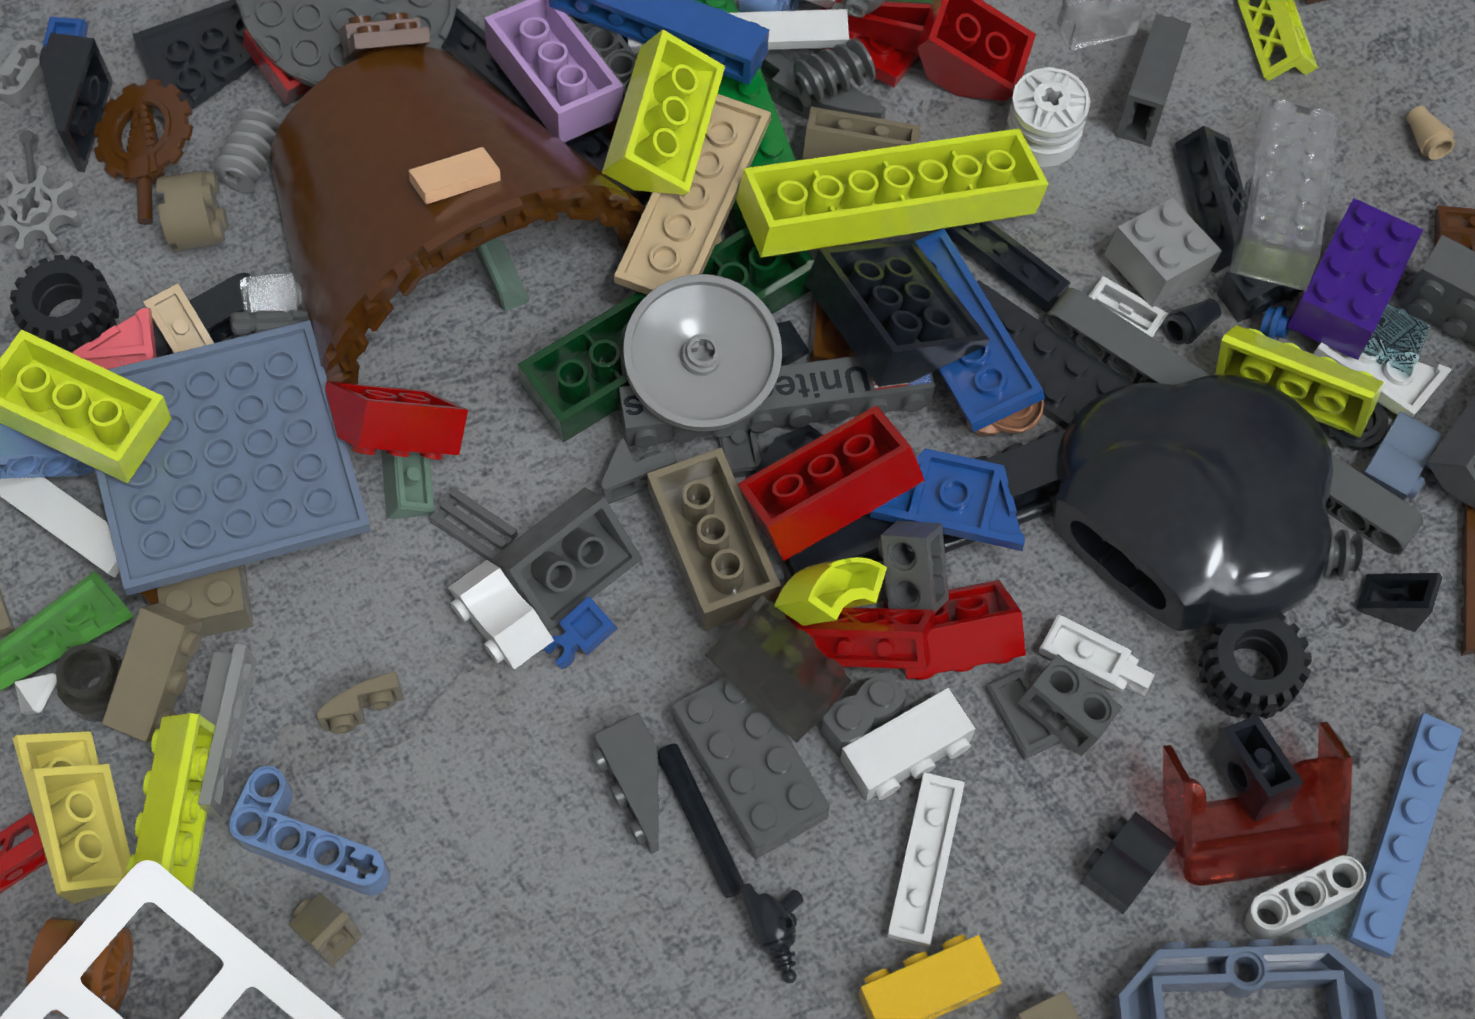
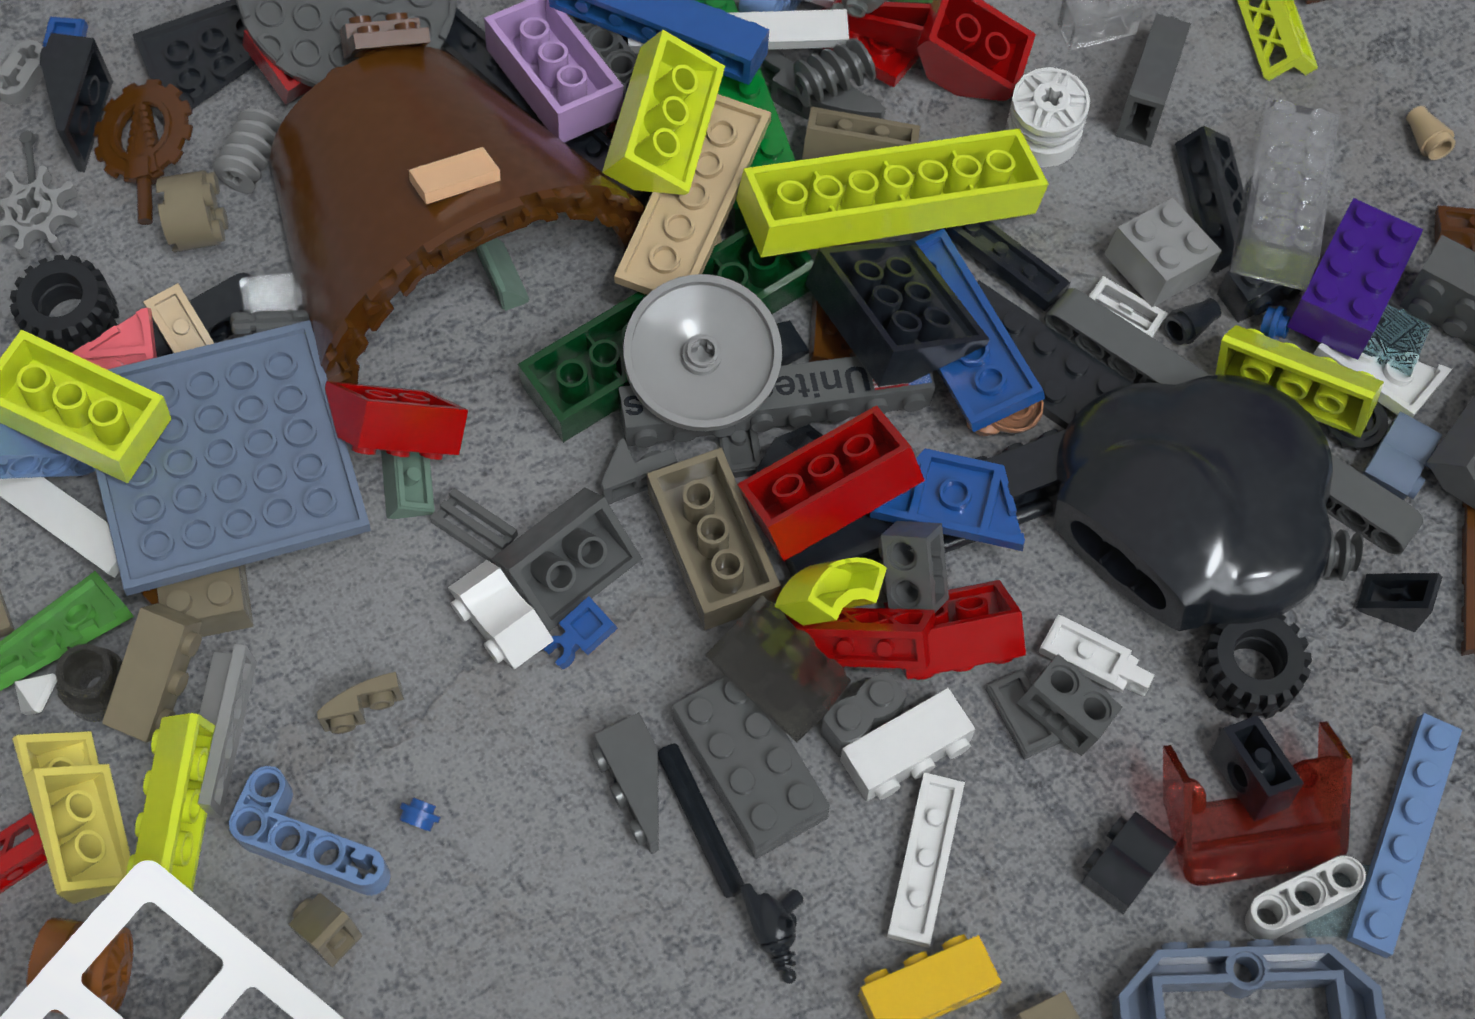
none -> blue plate [399,797,441,831]

